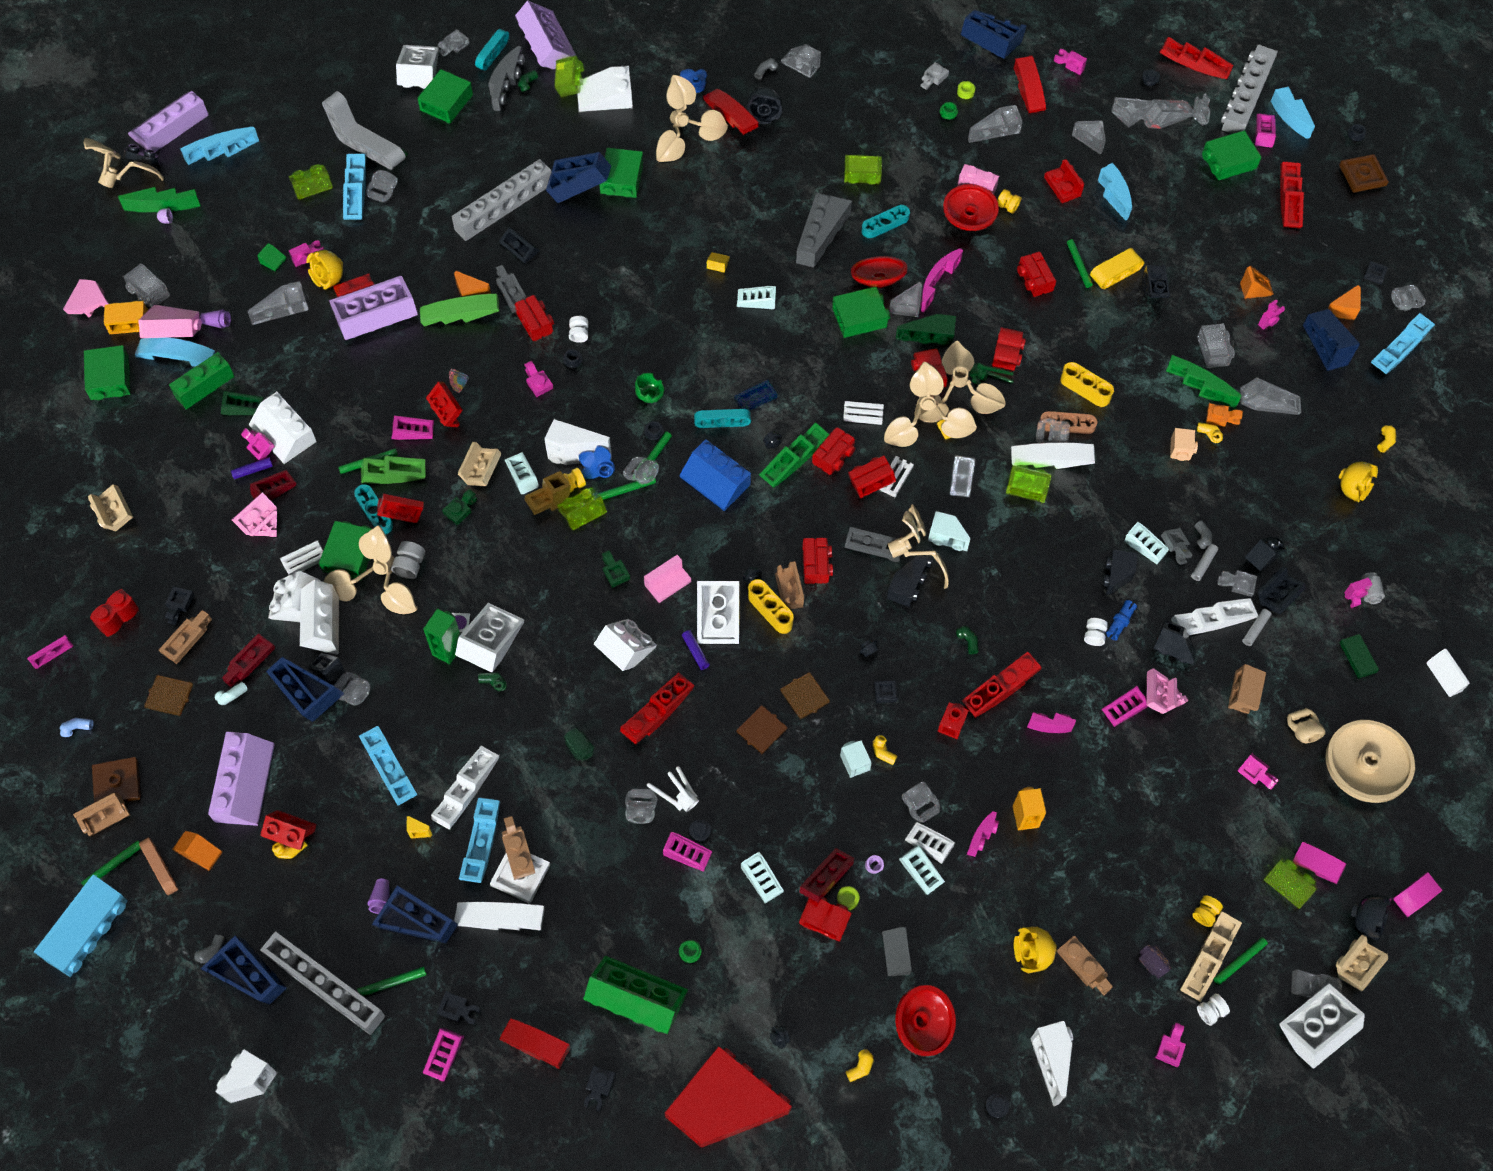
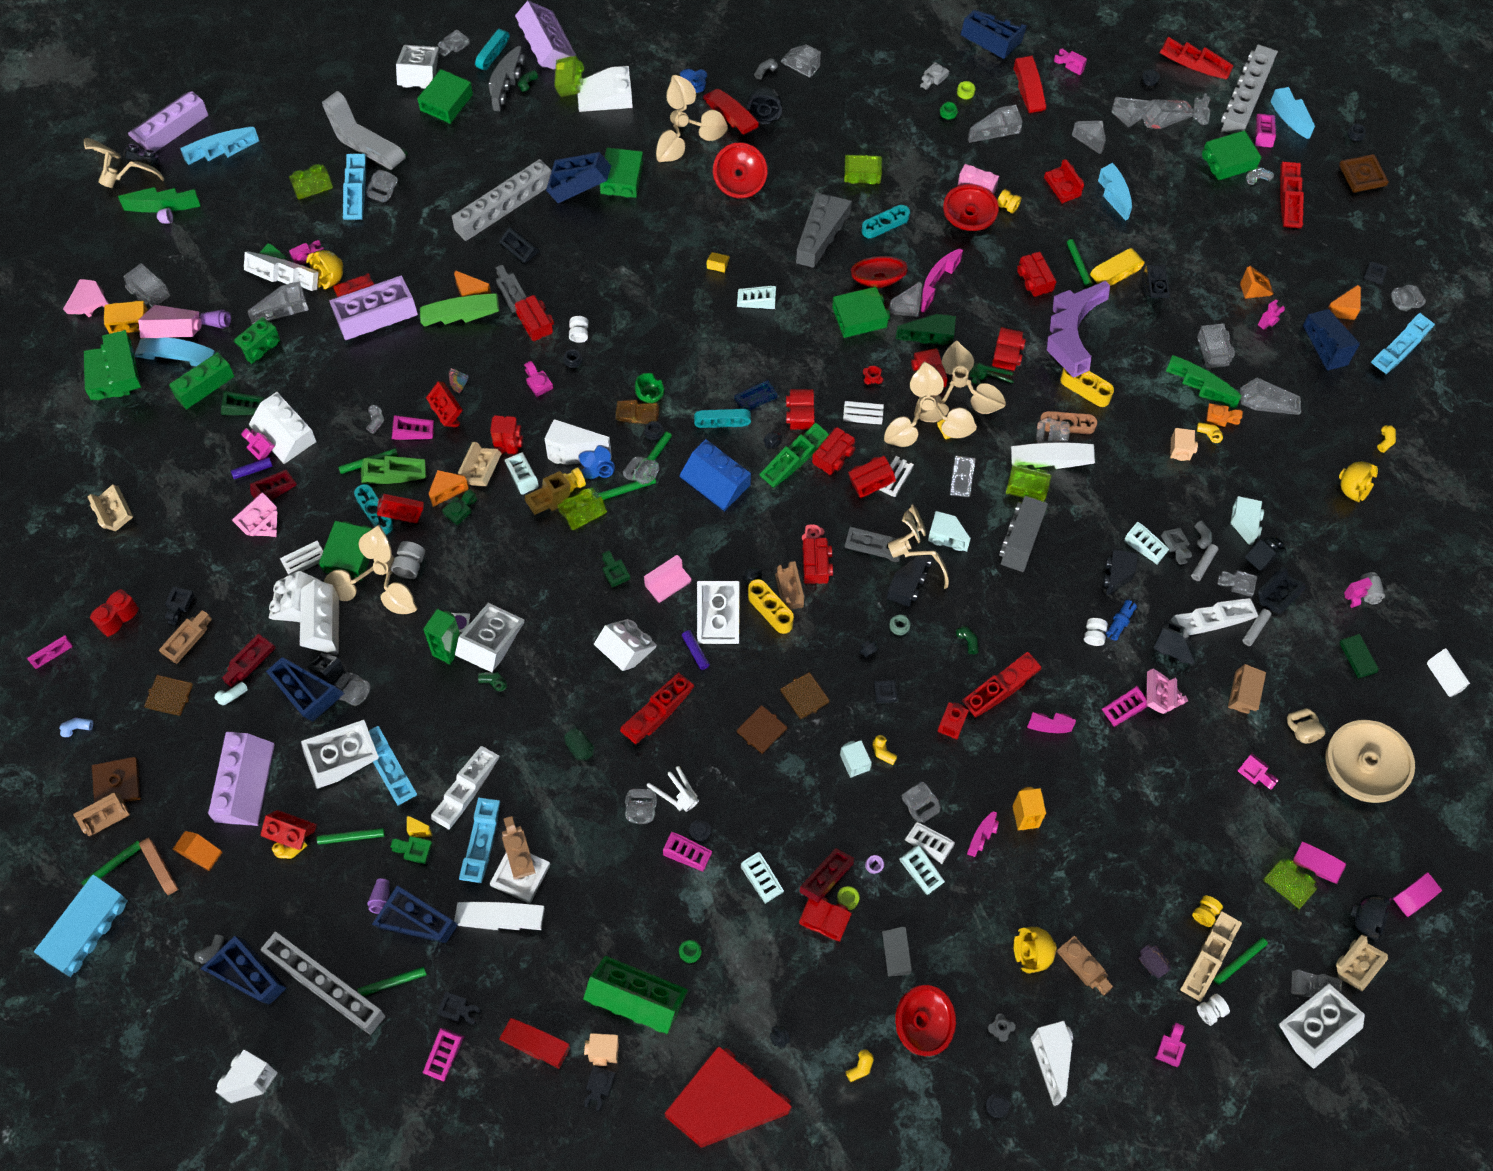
none -> green brick [101,330,141,394]
none -> green bracket [234,317,281,364]
none -> white slope [244,251,318,291]
none -> white slope [301,720,379,789]
none -> green bar [317,828,385,845]
none -> clear arm [366,405,384,434]
none -> green plate [391,836,432,864]
none -> orange slope [429,470,469,507]
none -> red brick [490,415,523,454]
none -> light nougat brick [584,1034,619,1066]
none -> clear orange slope [616,400,659,424]
none -> red dish [713,143,767,199]
none -> red brick [786,389,814,430]
none -> coral plate [802,524,824,540]
none -> red plate [863,366,883,385]
none -> sand green plate [889,615,910,635]
none -> dark grey plate [988,1014,1016,1042]
none -> dark grey brick [999,496,1048,572]
none -> medium lavender arch [1047,281,1110,378]
none -> light aqua slope [1231,496,1264,545]
none -> clear arm [1246,167,1274,185]

